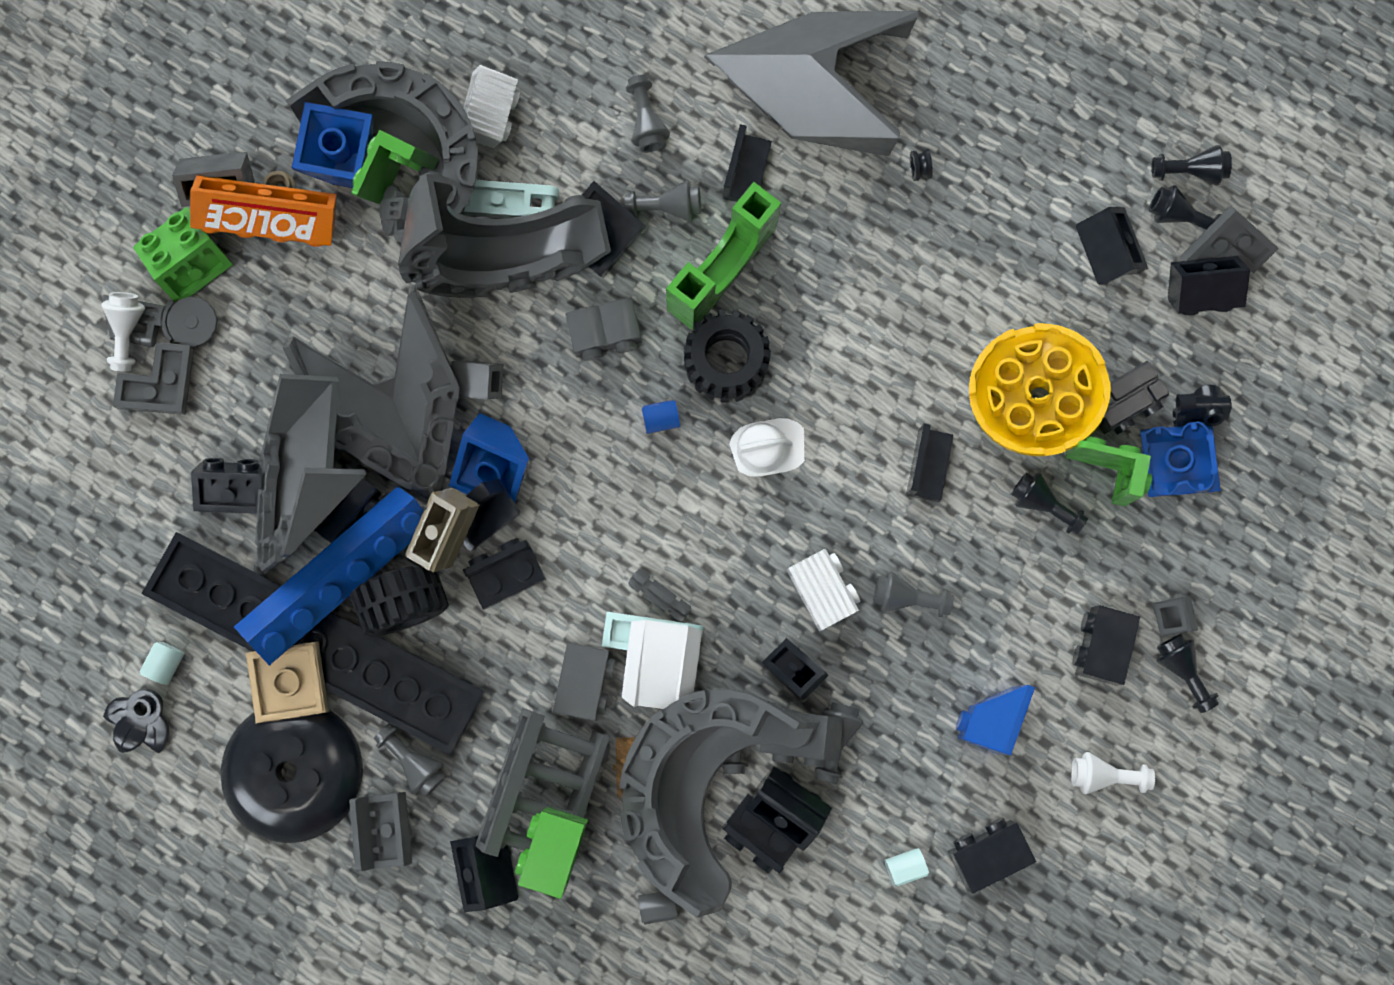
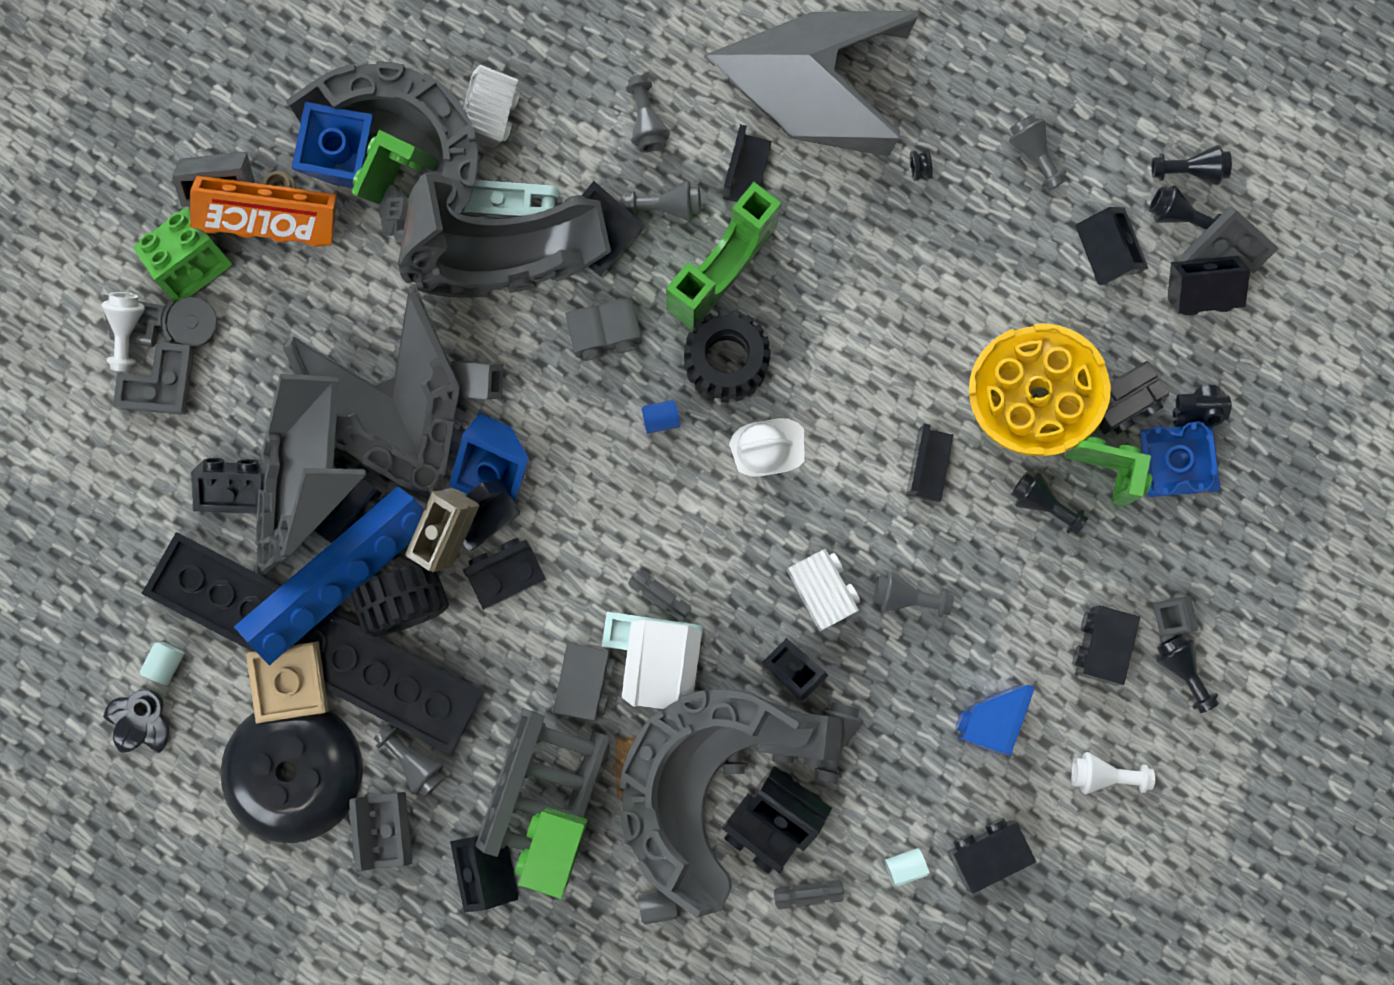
none -> dark grey axle [774,880,844,910]
none -> dark grey piece [1009,114,1067,191]

